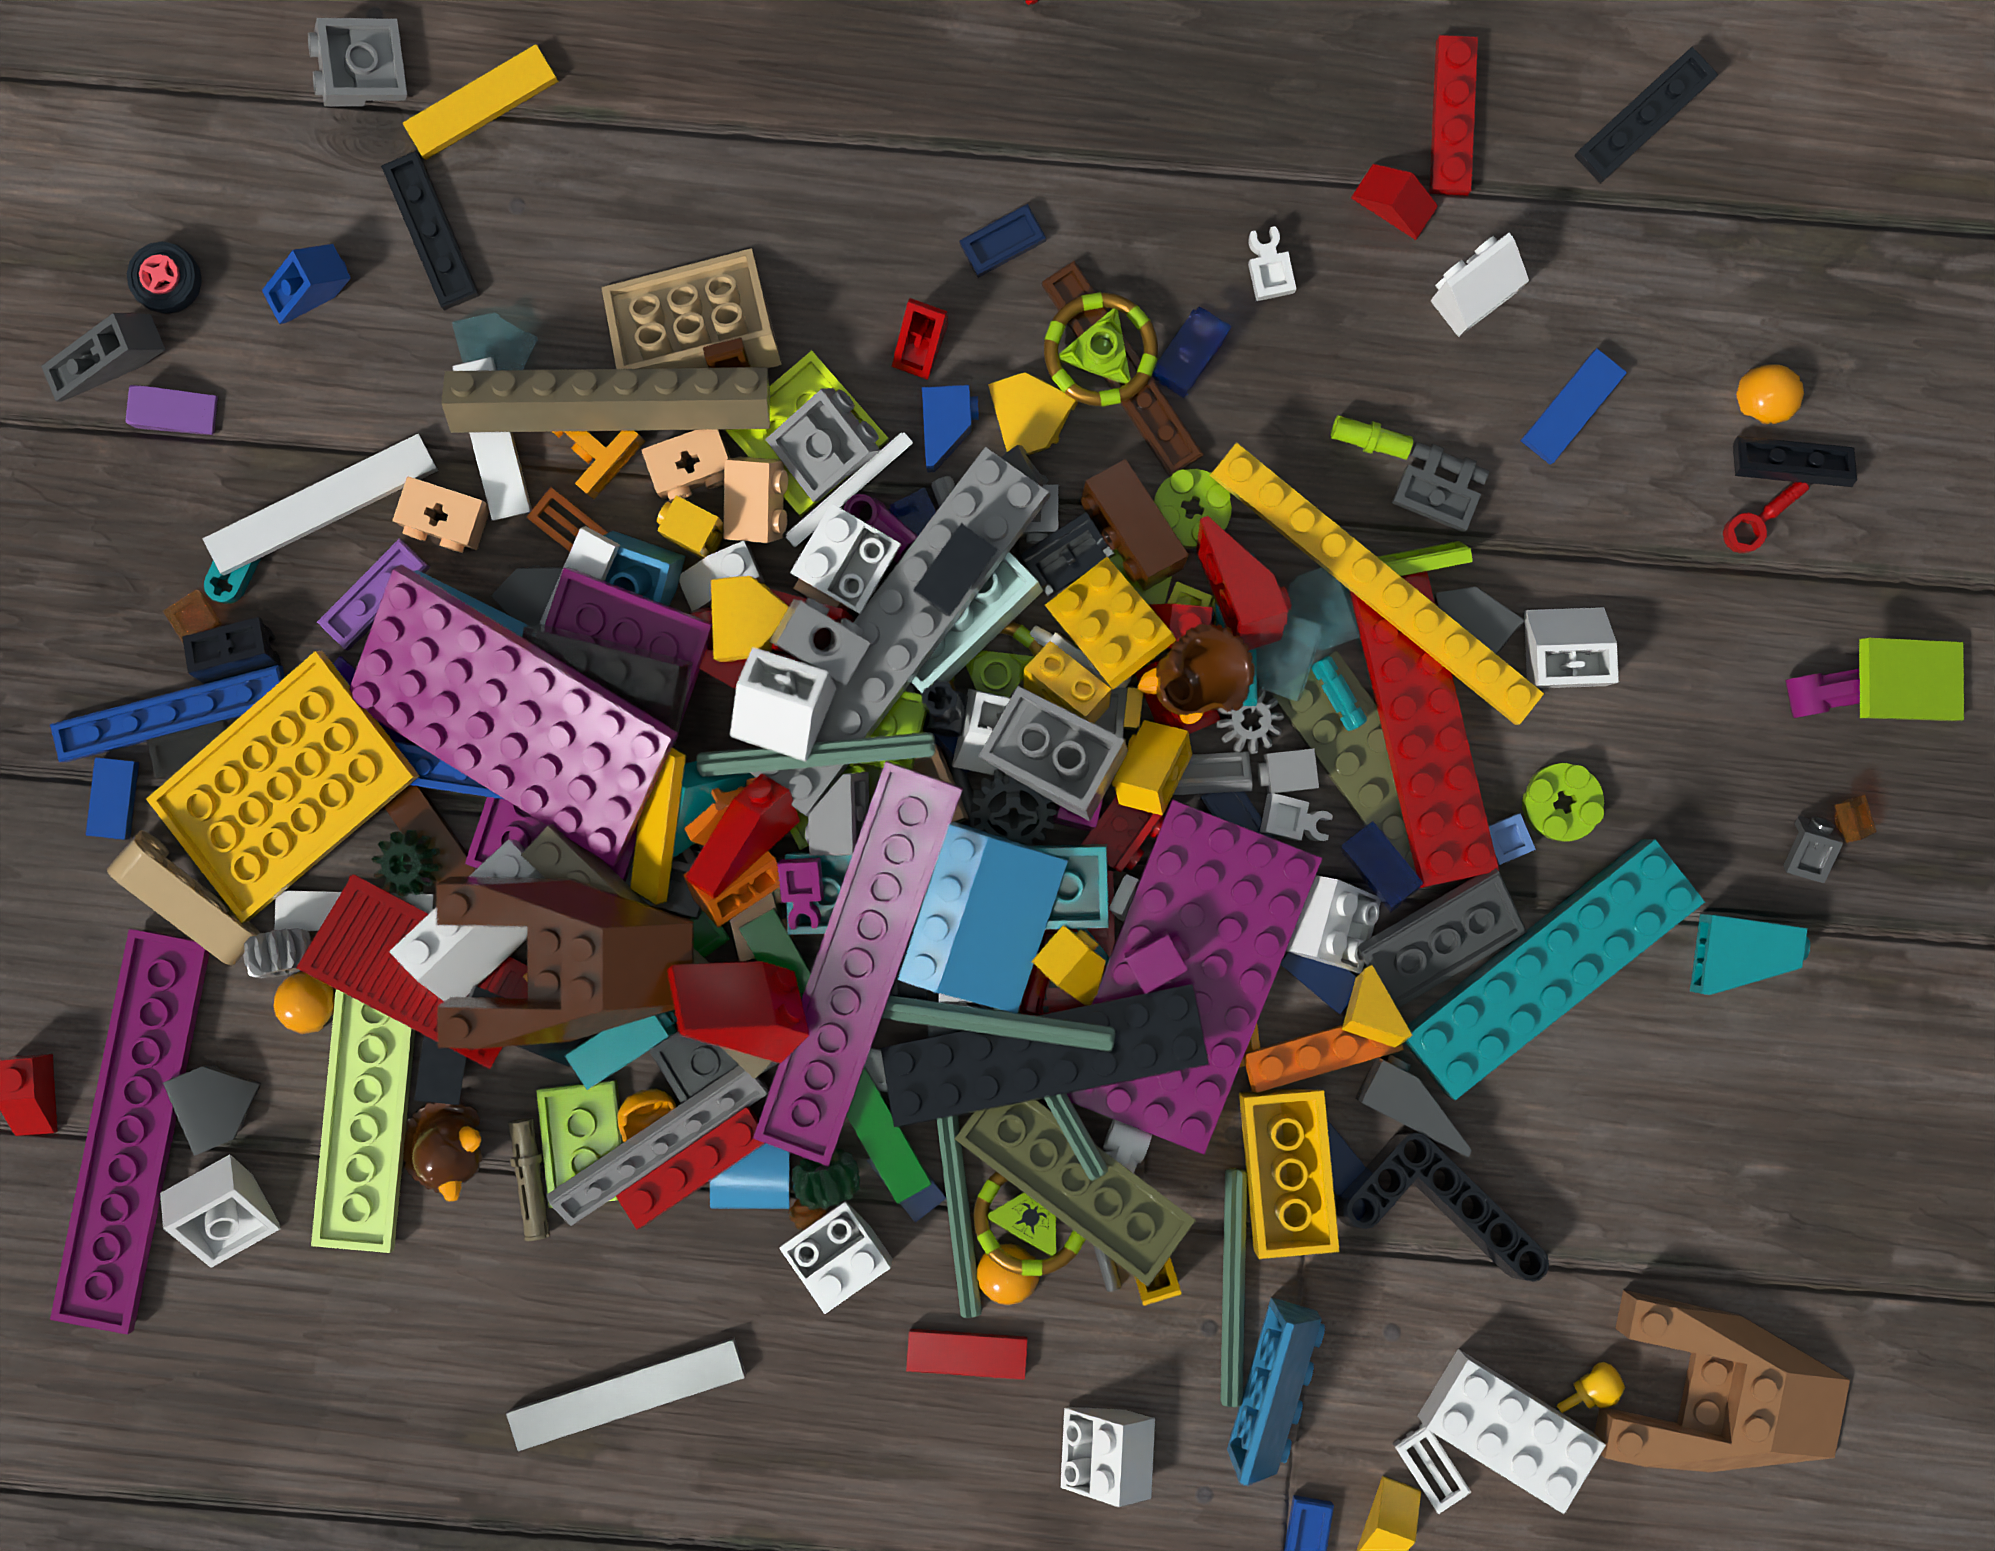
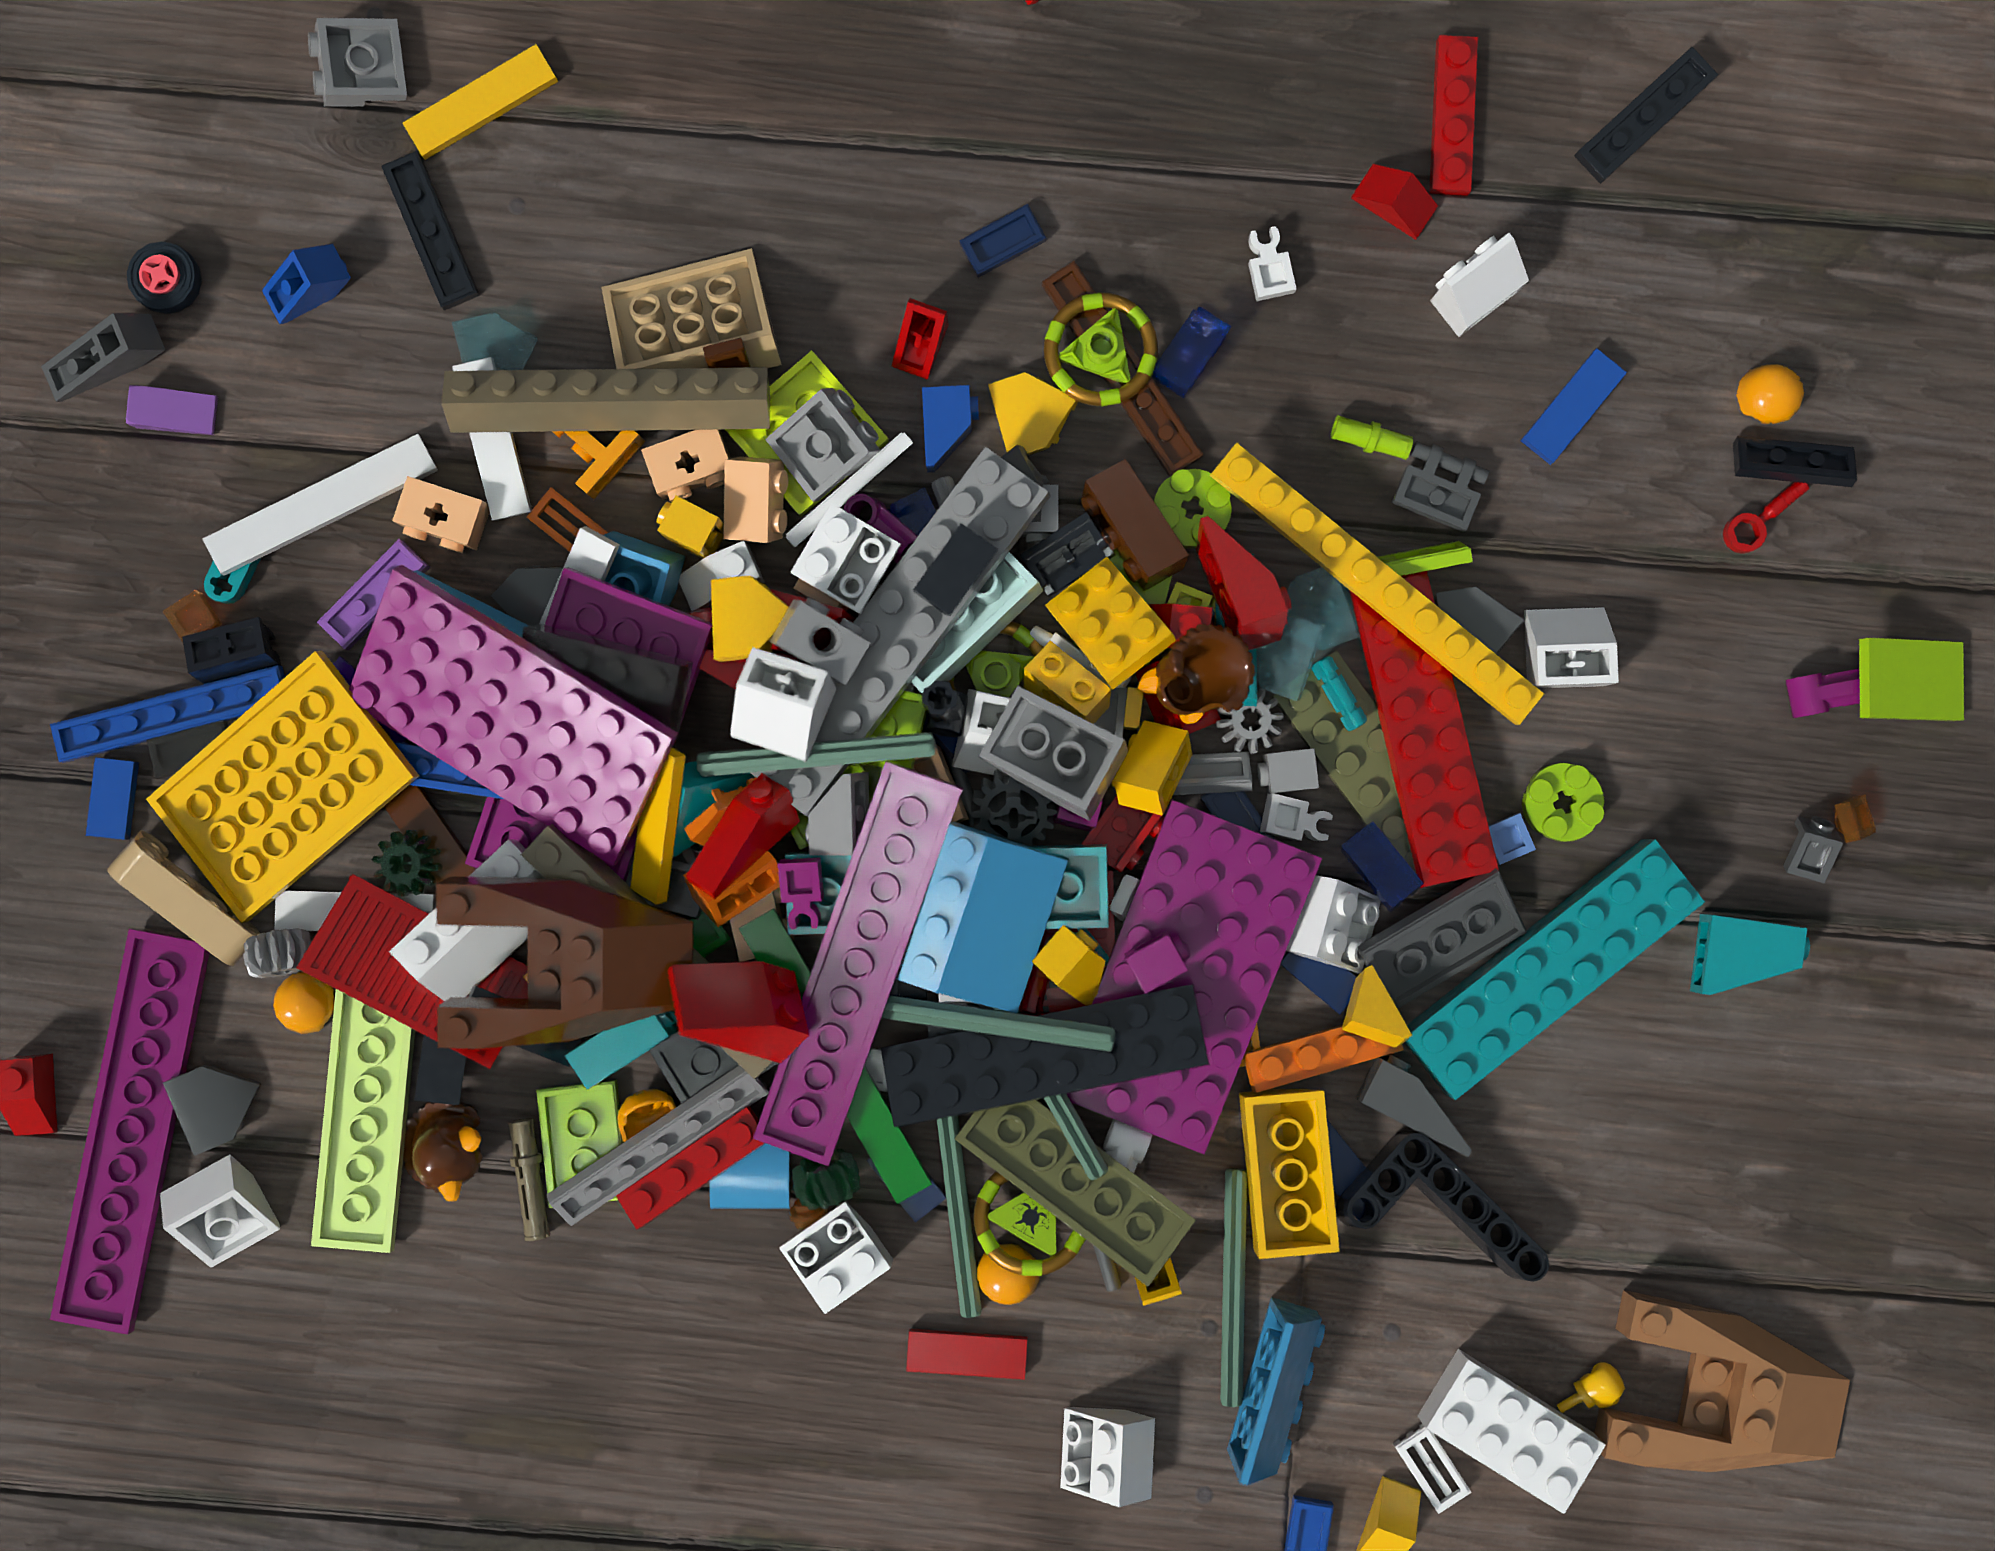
tile [506,1337,746,1451] -> none

